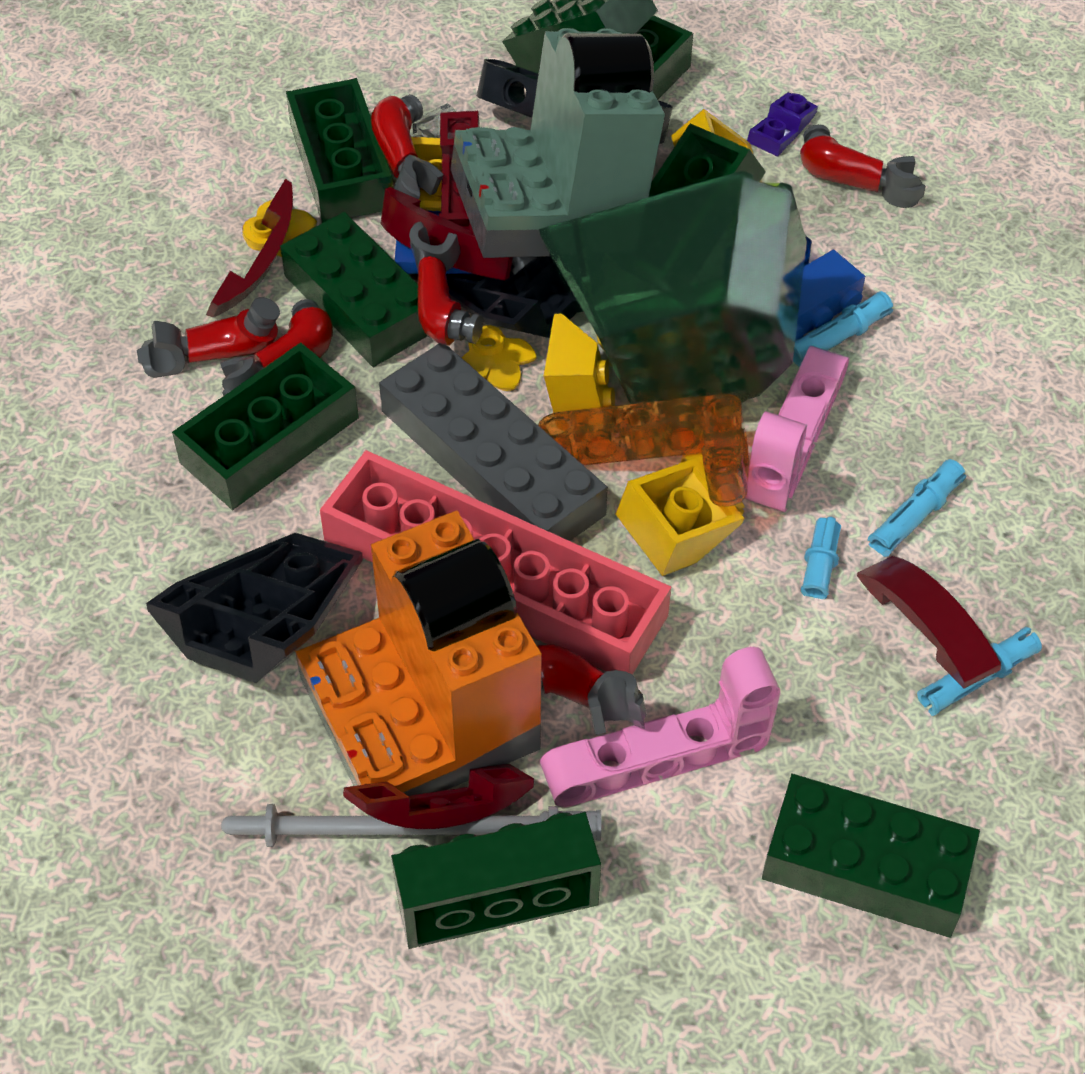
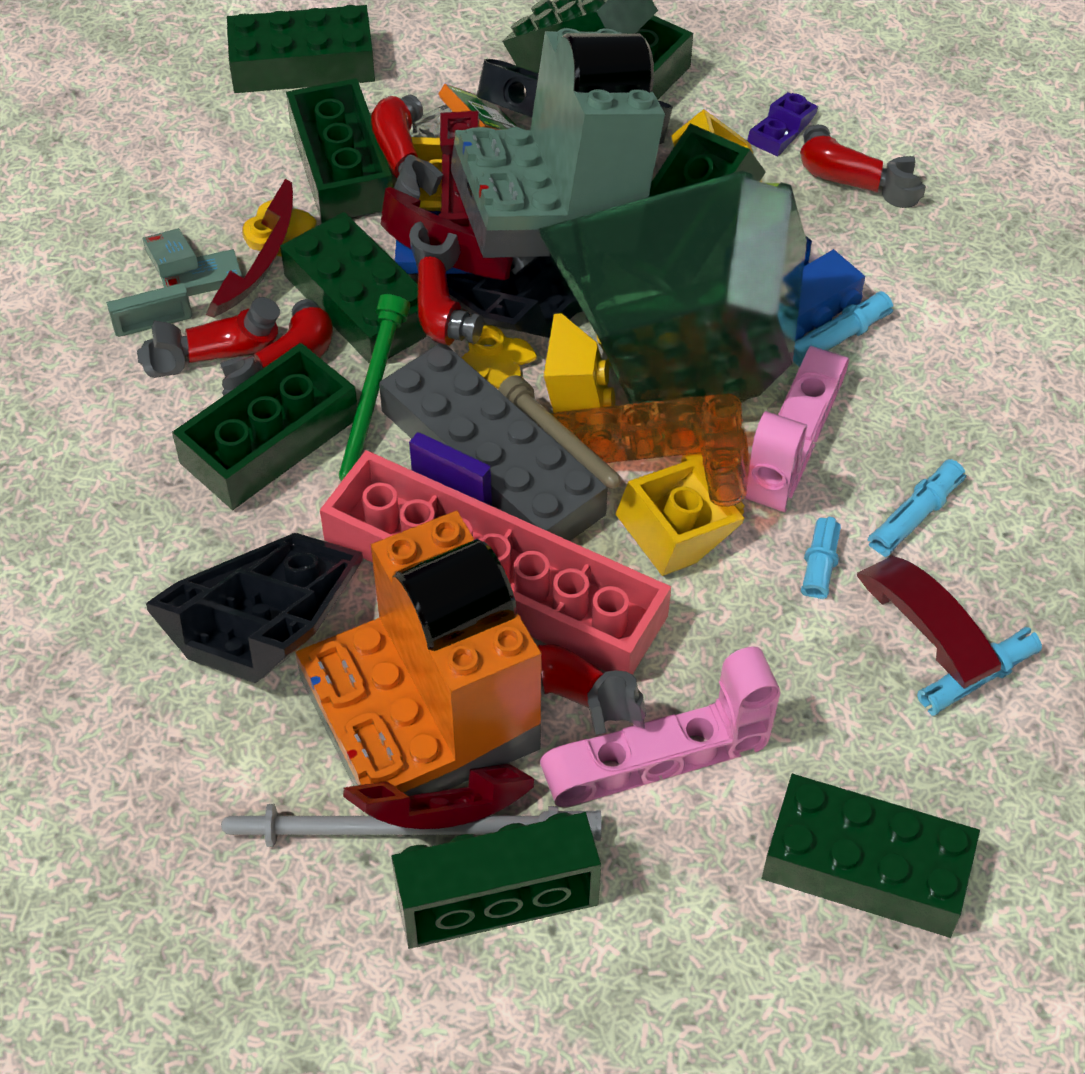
none -> sand green tile [106,282,192,337]
none -> sand green tile [142,228,199,278]
none -> sand green tile [161,249,242,296]
none -> dark green brick [227,5,375,93]
none -> green piece [339,294,411,481]
none -> dark purple tile [409,432,492,506]
none -> tile [438,84,518,130]
none -> dark tan piece [498,375,621,489]

